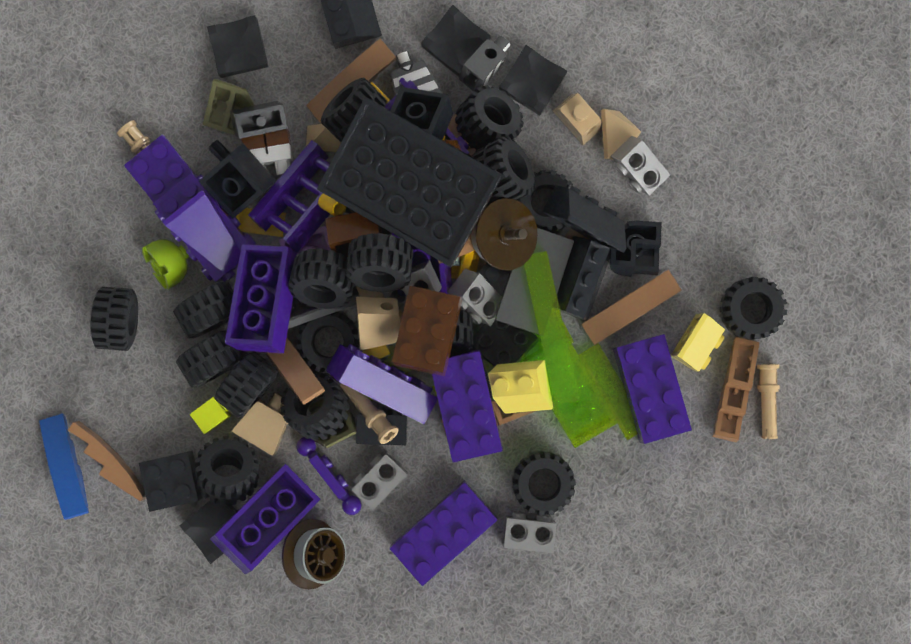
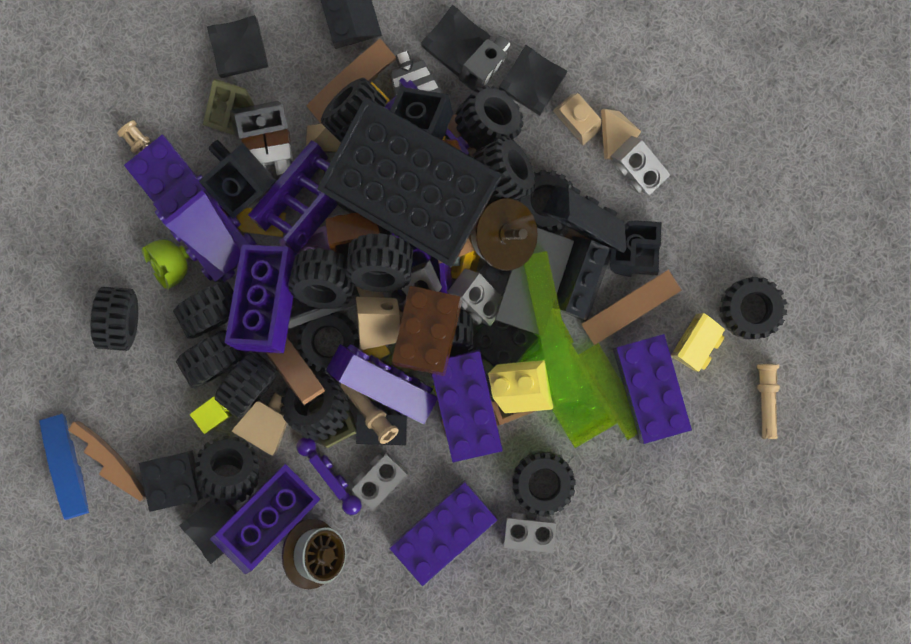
yellow hinge [318,193,346,216] -> none
medium nougat slope [712,337,760,442] -> none

